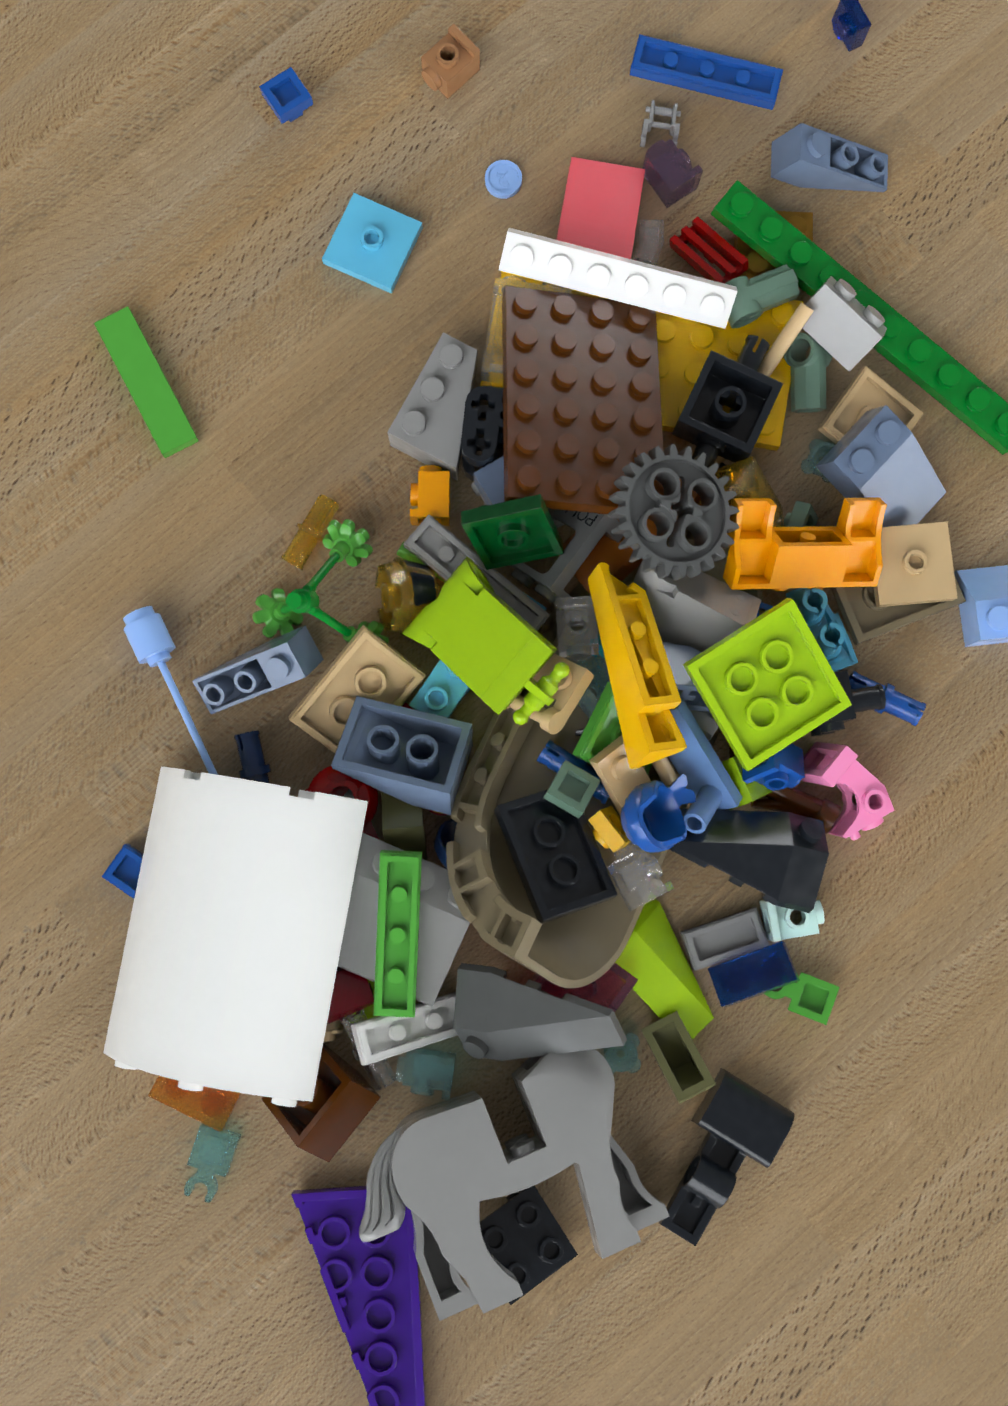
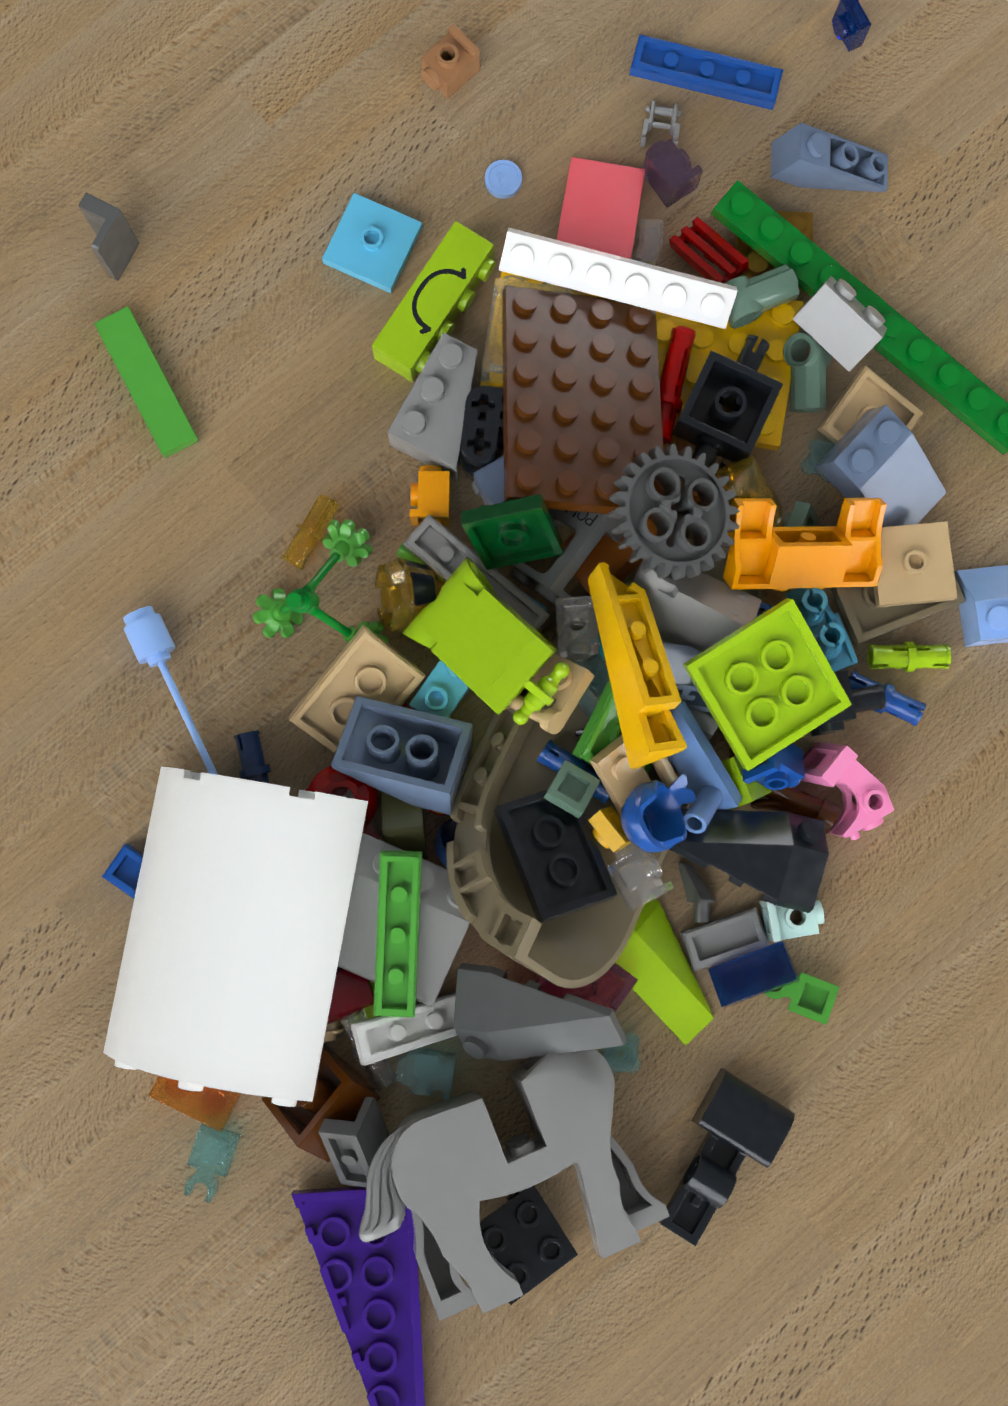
sand blue slope [192,625,324,714] -> none
blue tile [259,67,314,124] -> none
olive slope [641,1011,716,1104] -> none
tan piece [757,302,814,377] -> none
none -> dark grey panel [78,192,140,281]
none -> dark grey panel [319,1097,389,1187]
none -> lime brick [372,221,496,383]
none -> red pin [660,326,696,445]
none -> flat silver bar [678,863,716,922]
none -> lime pin [867,641,951,672]

